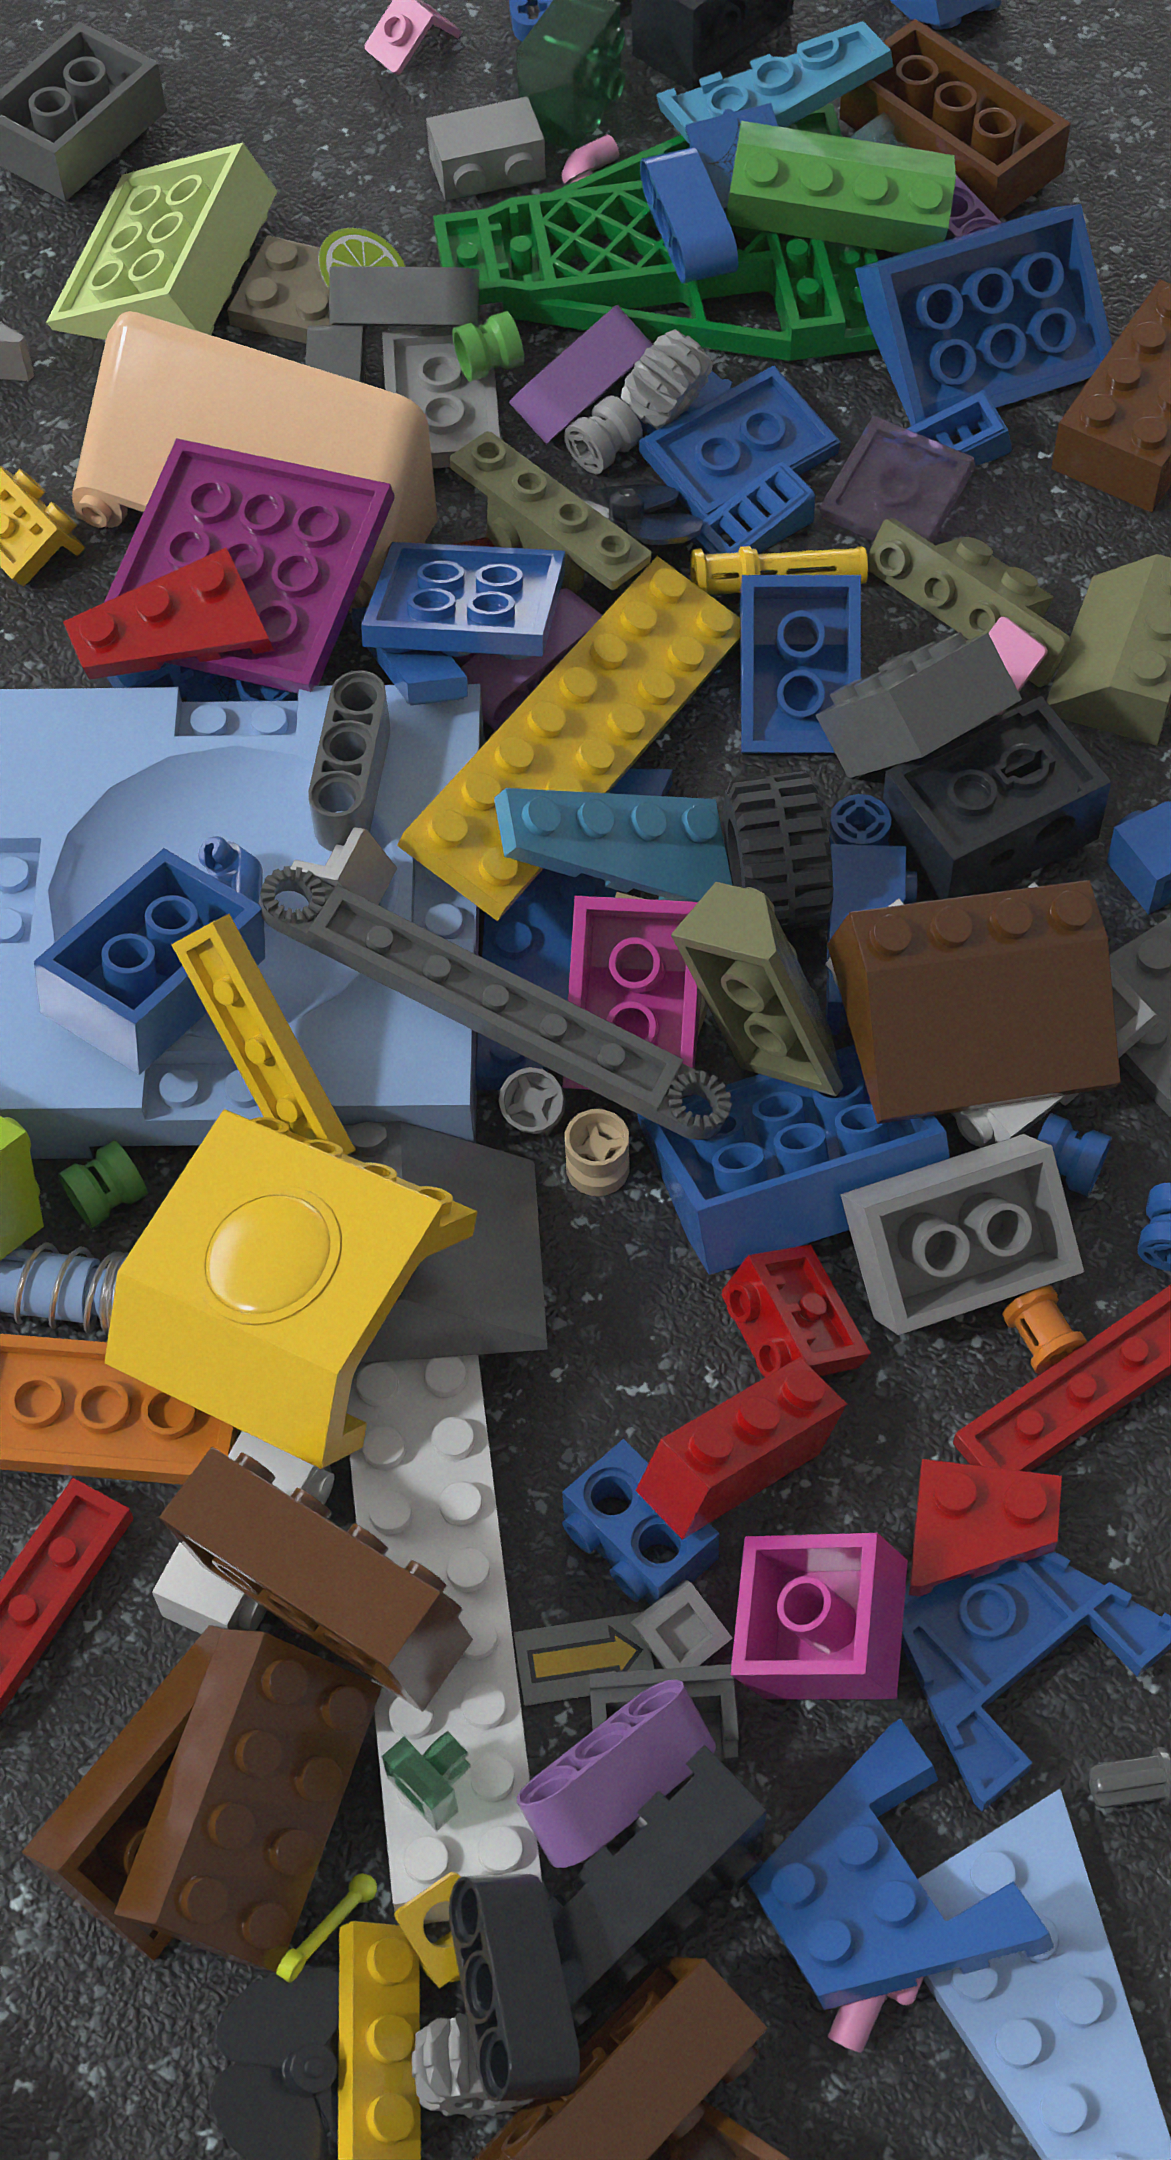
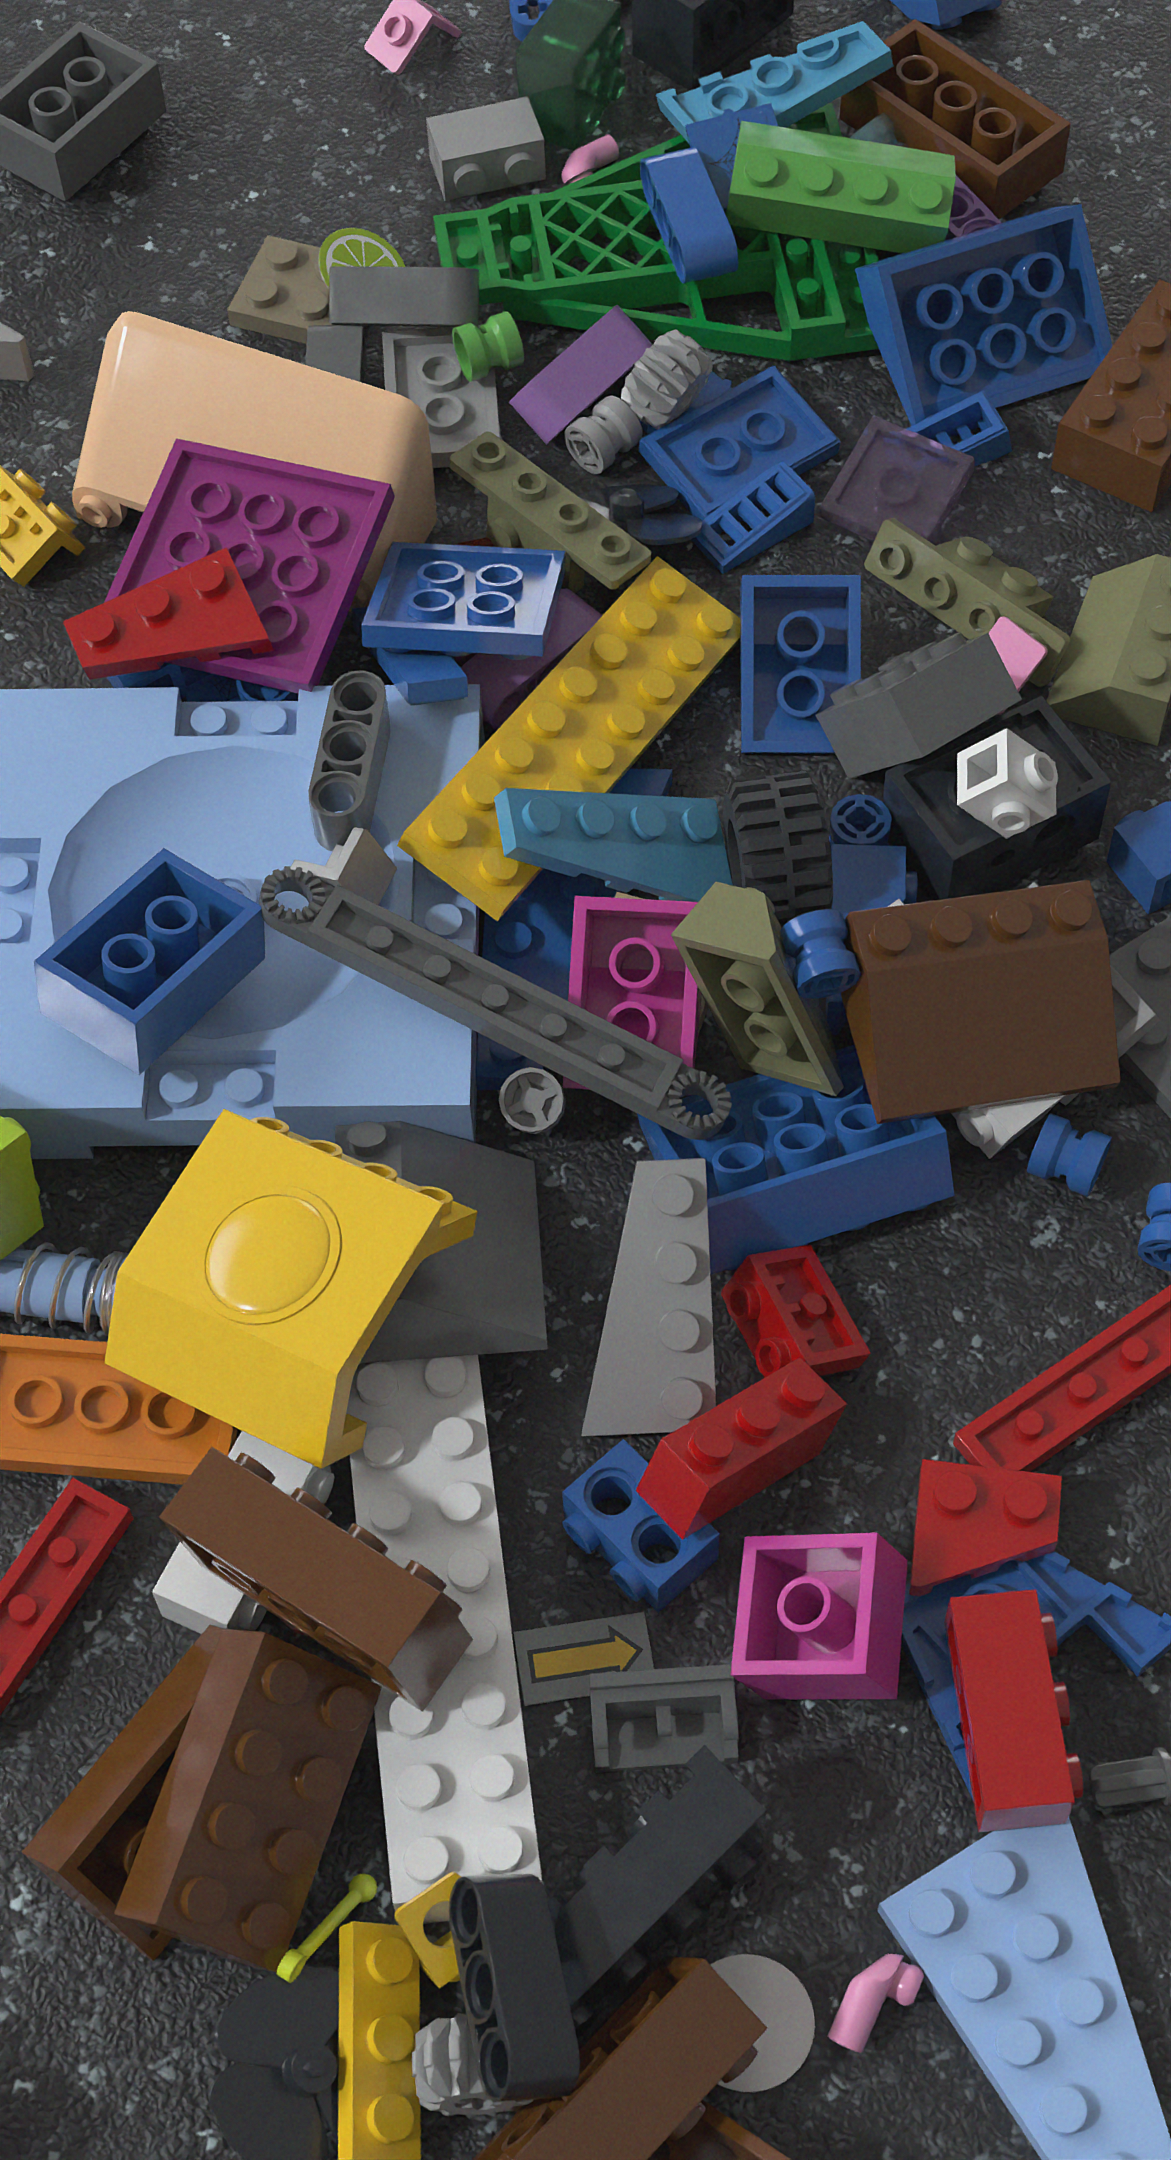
yellowish green slope [46,143,278,340] -> none
bright green wheel [58,1140,148,1229] -> none
yellow plate [171,914,355,1155] -> none
blue arm [198,836,263,904] -> none
clear green tile [382,1731,471,1832] -> none
medium lavender beam [517,1680,716,1868] -> none
tan wheel [565,1109,629,1196] -> none
light grey plate [630,1579,732,1669] -> none
yellow pin [690,546,868,595] -> none
blue wing [748,1719,1054,2010] -> none
light grey brick [840,1134,1084,1335] -> none
orange bush [1002,1285,1088,1375] -> none
none -> light grey wing [581,1158,716,1436]
none -> white sticker [711,1954,815,2092]
none -> blue wheel [780,909,861,999]
none -> red brick [944,1589,1083,1832]
none -> white brick [957,728,1058,838]

